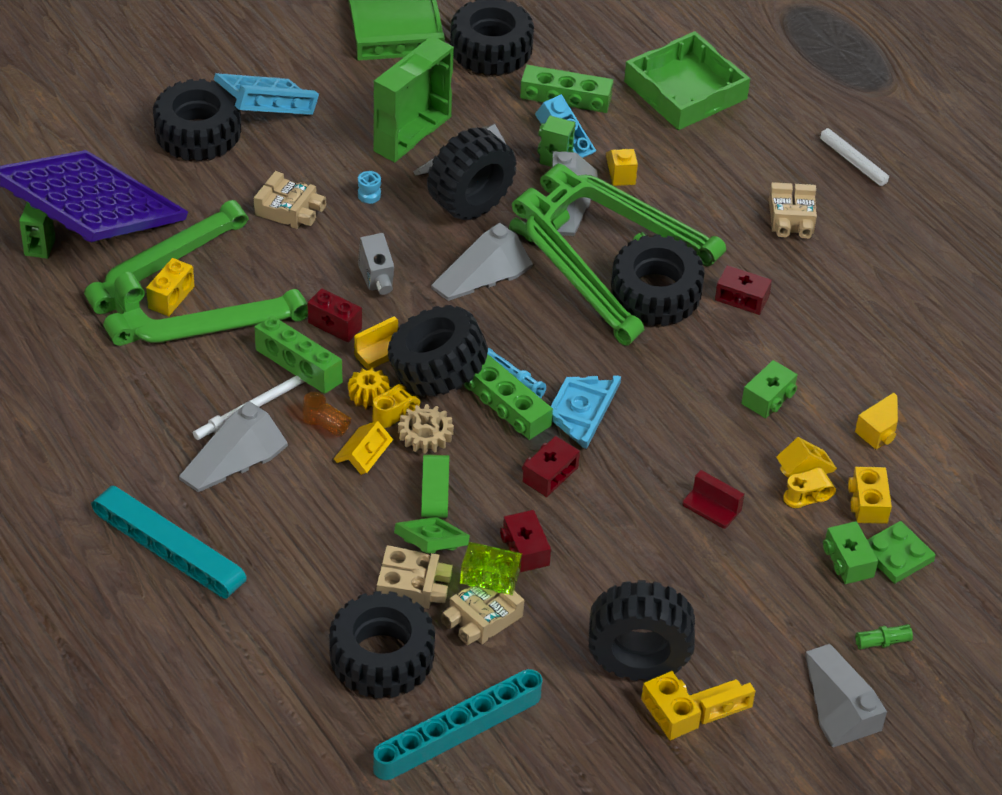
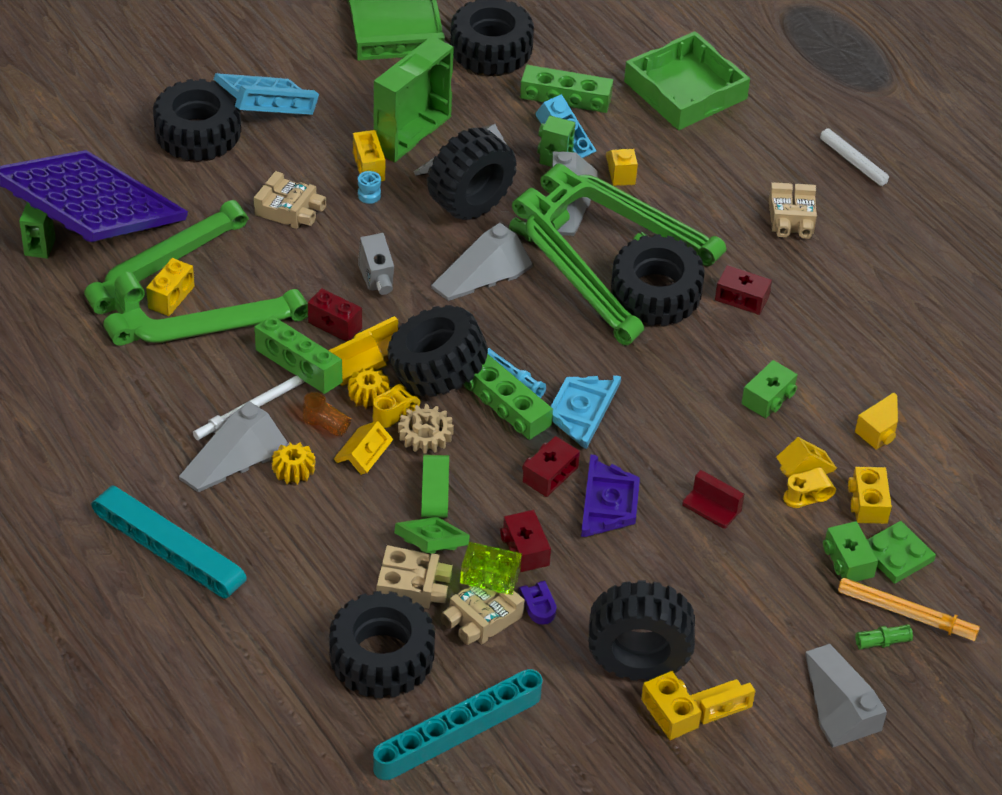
none -> yellow gear [272,442,316,485]
none -> yellow panel [328,331,387,386]
none -> yellow brick [353,130,385,181]
none -> dark purple plate [518,581,557,624]
none -> dark purple wing [581,454,640,537]
none -> light orange axle [838,578,980,641]

